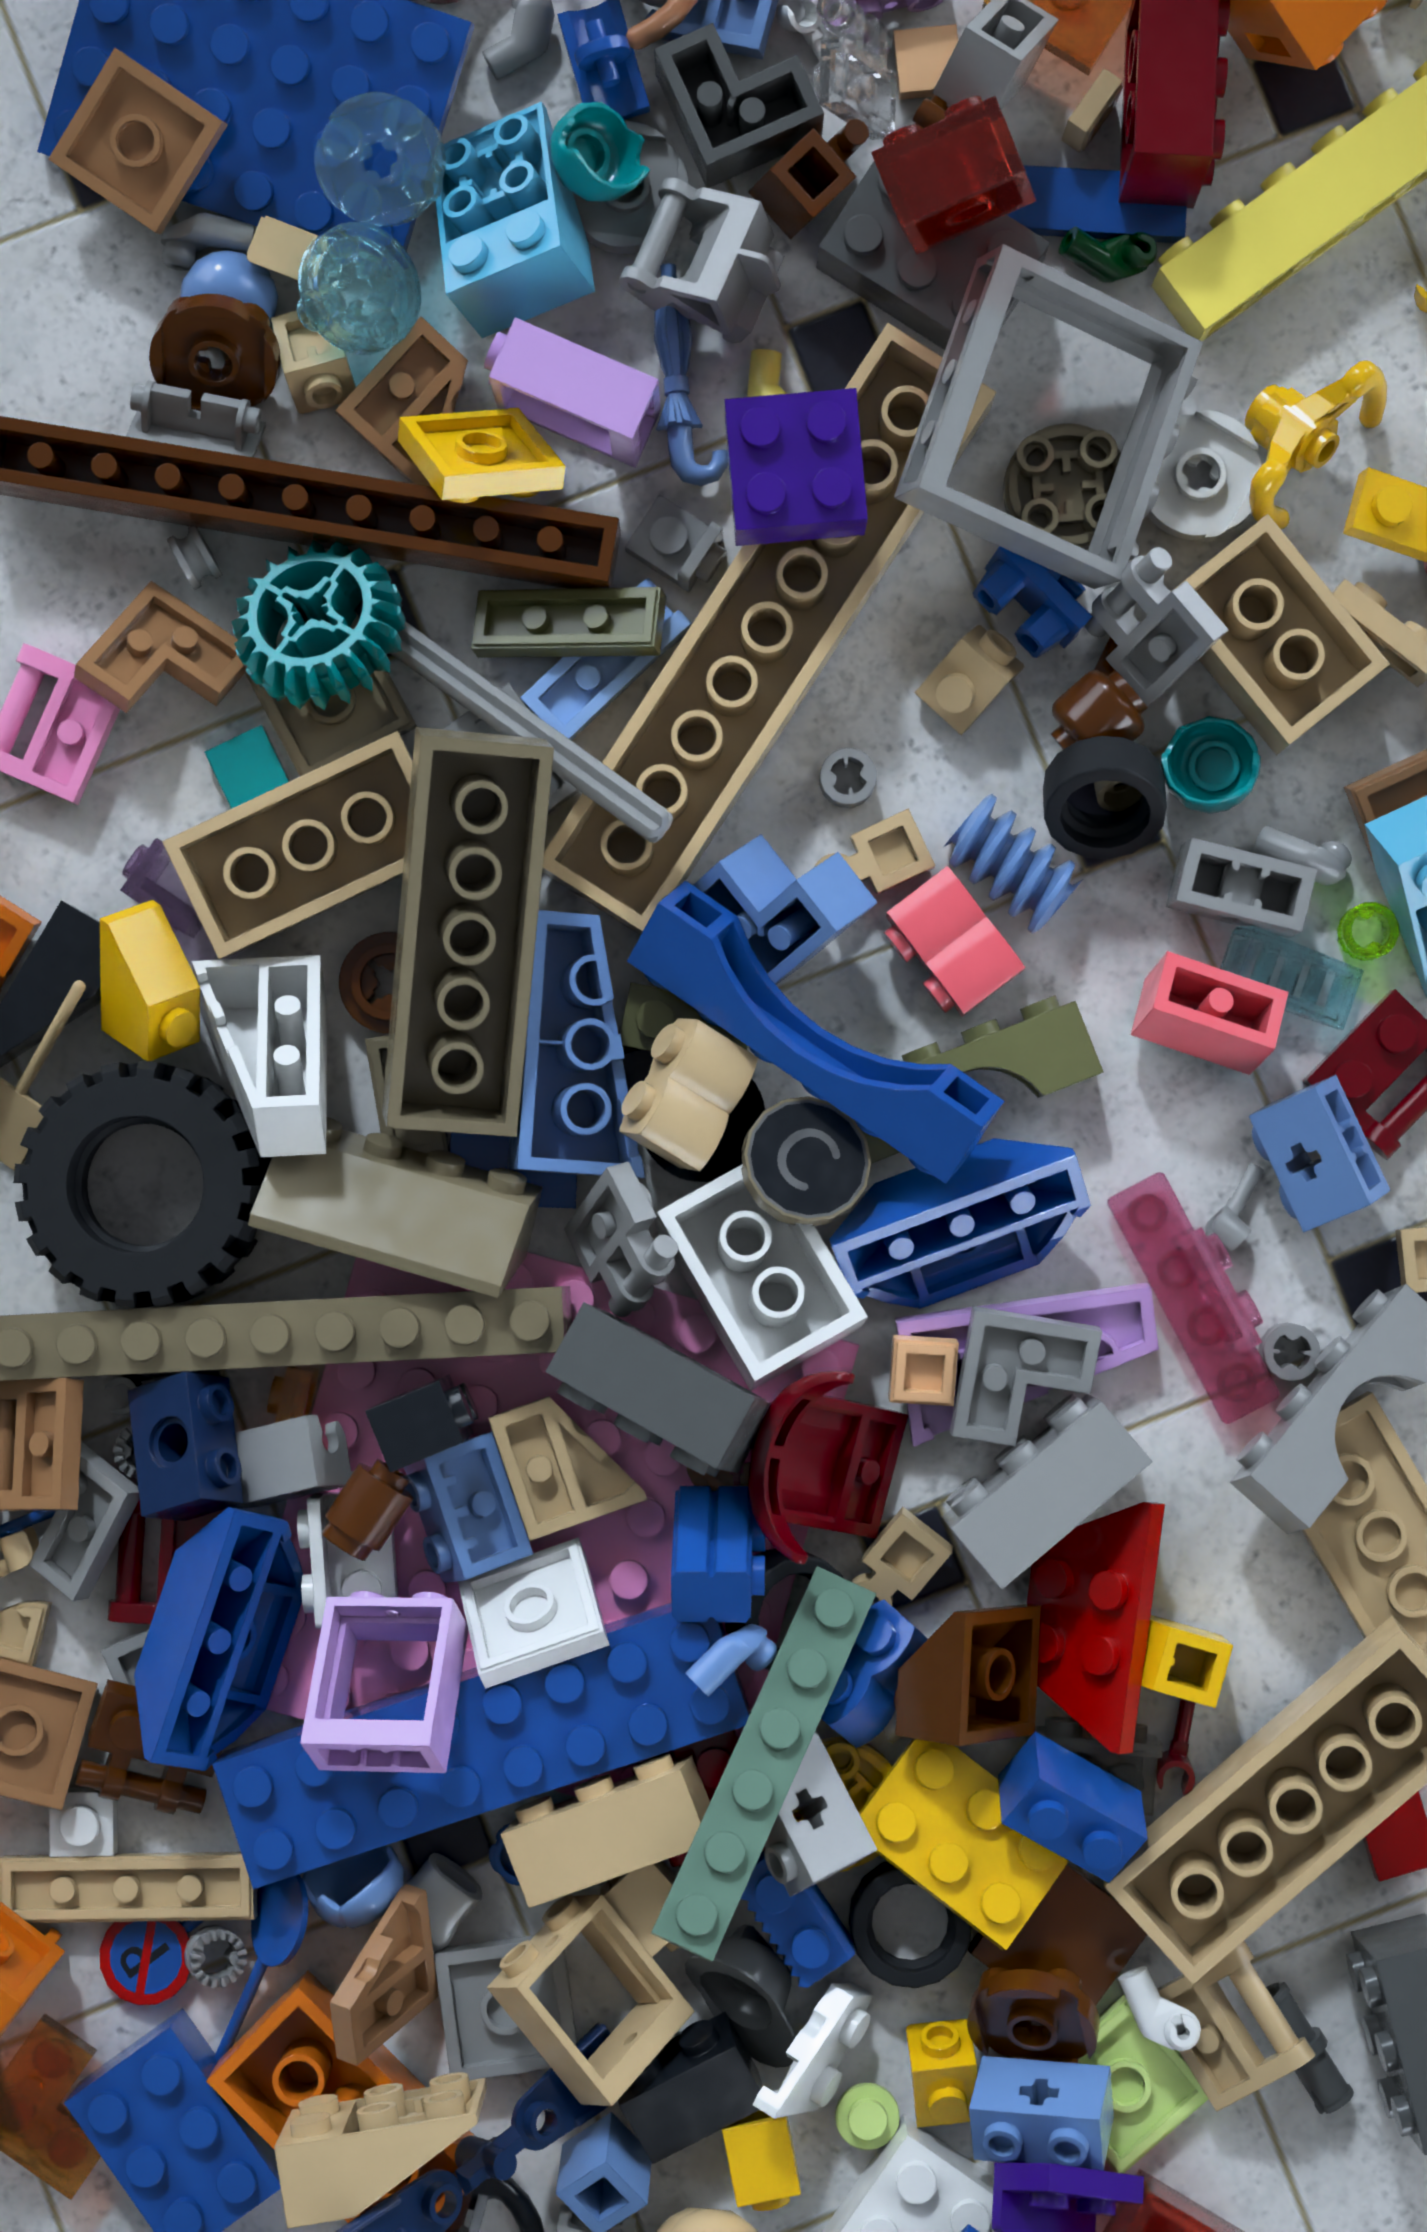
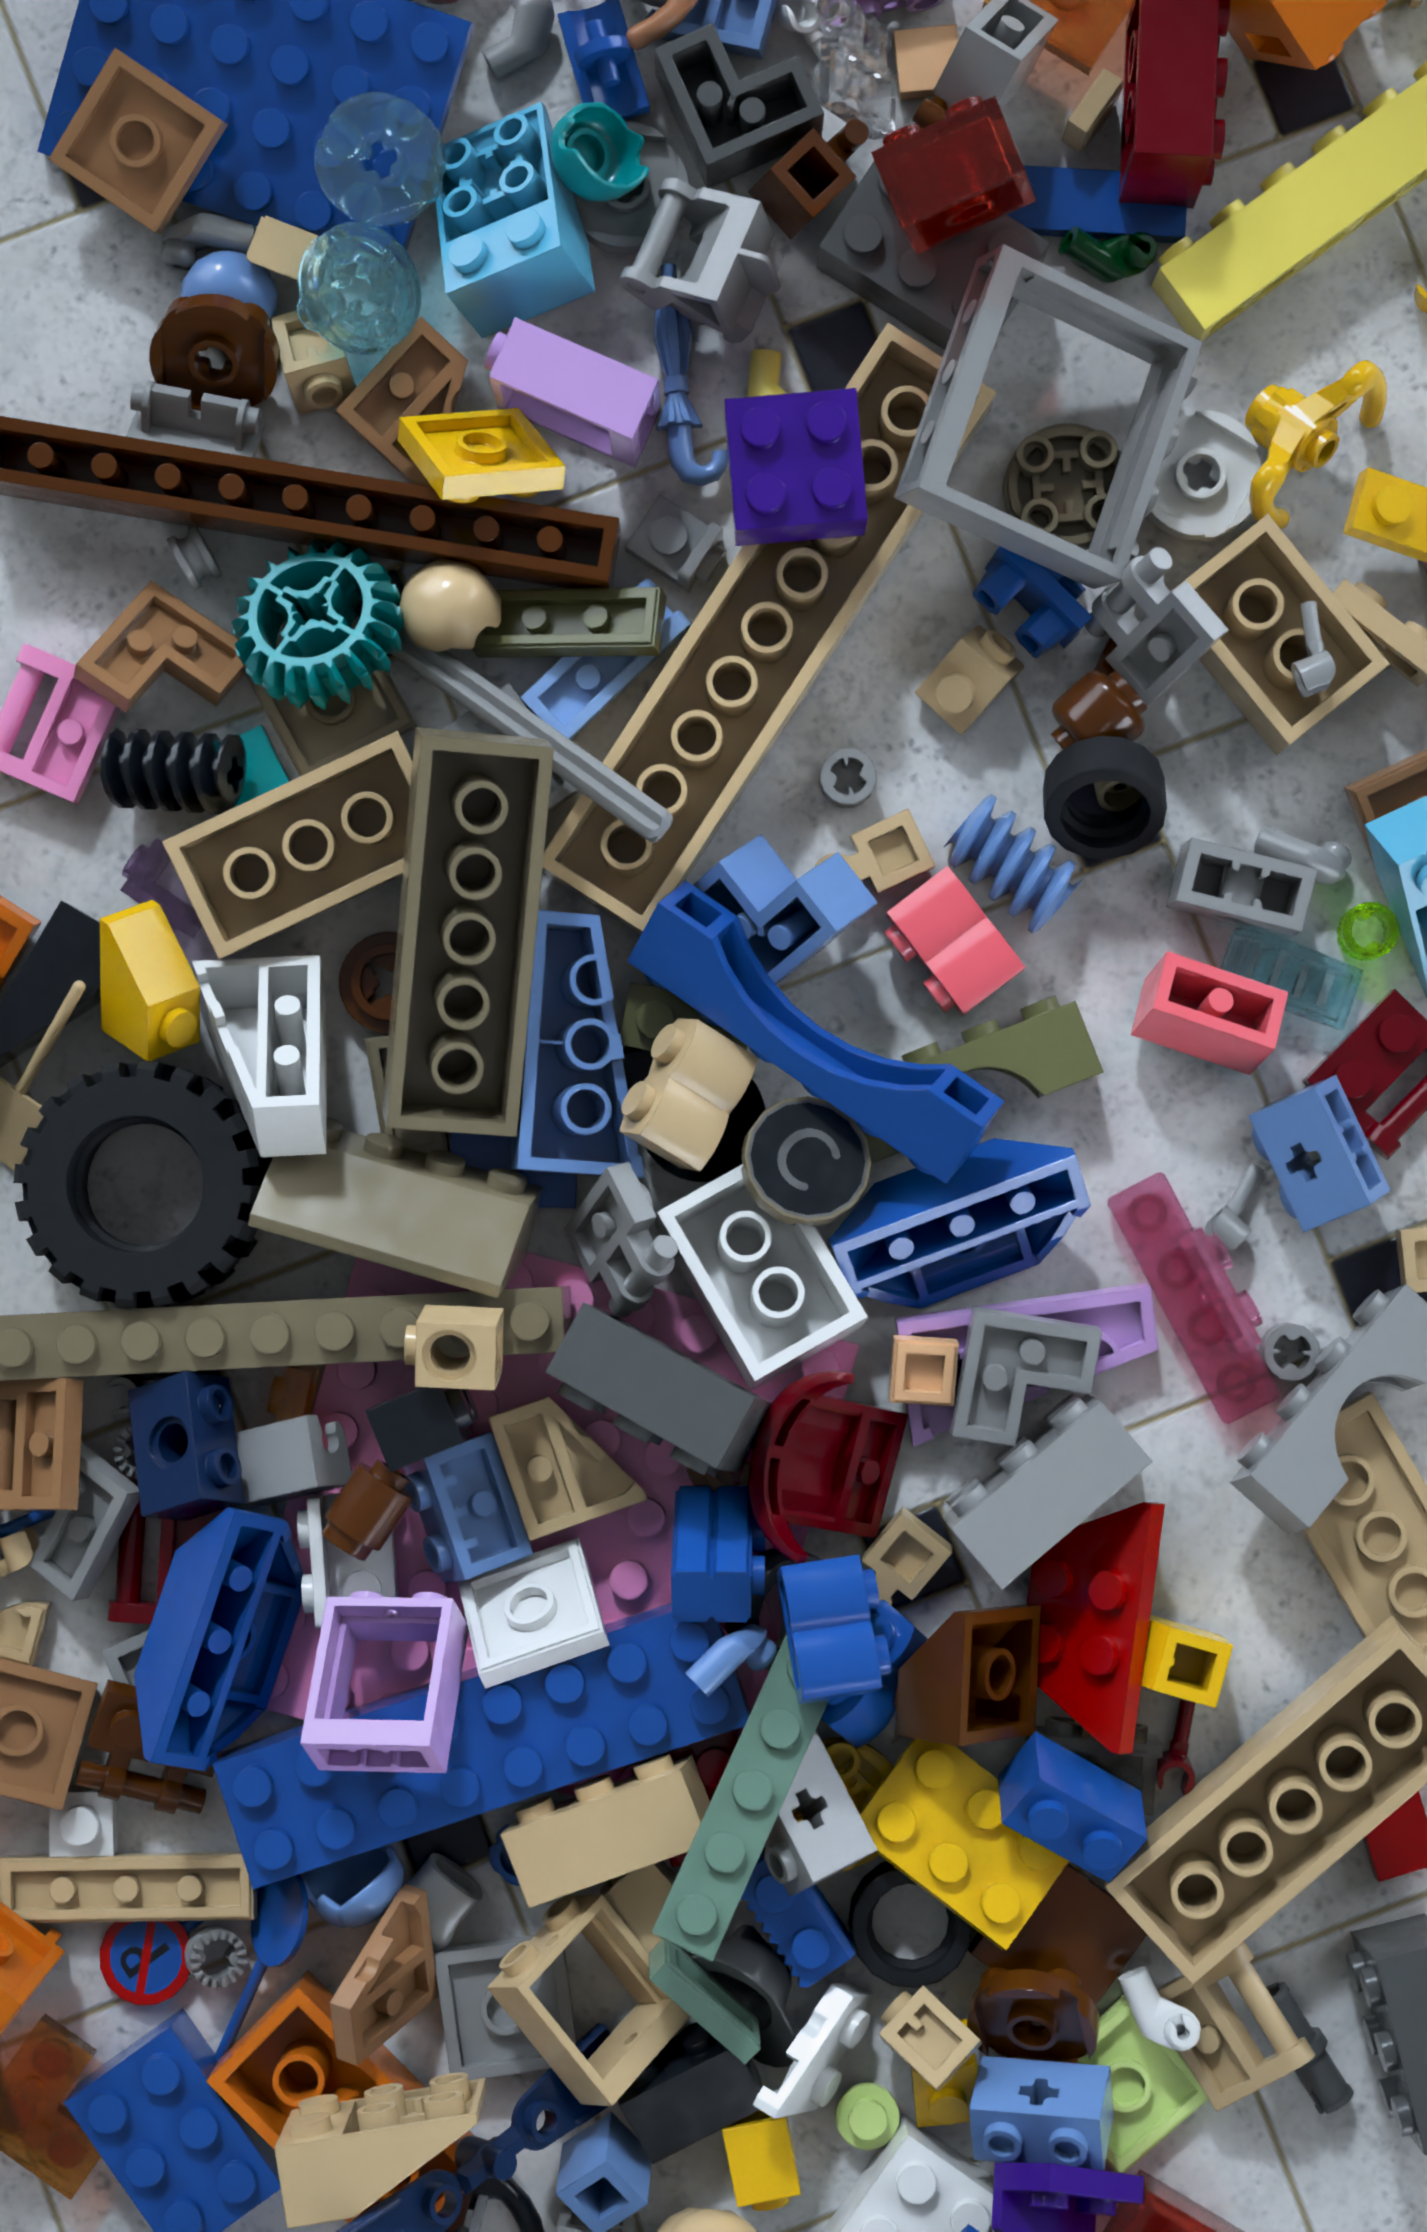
teal hair [1161,716,1261,814] -> none
none -> black piece [100,728,247,815]
none -> tan hair [399,558,501,652]
none -> tan brick [404,1305,504,1391]
none -> sand green tile [649,1939,761,2064]
none -> blue brick [776,1554,891,1705]
none -> tan bracket [879,1985,982,2092]
none -> light grey hand [1291,601,1336,697]

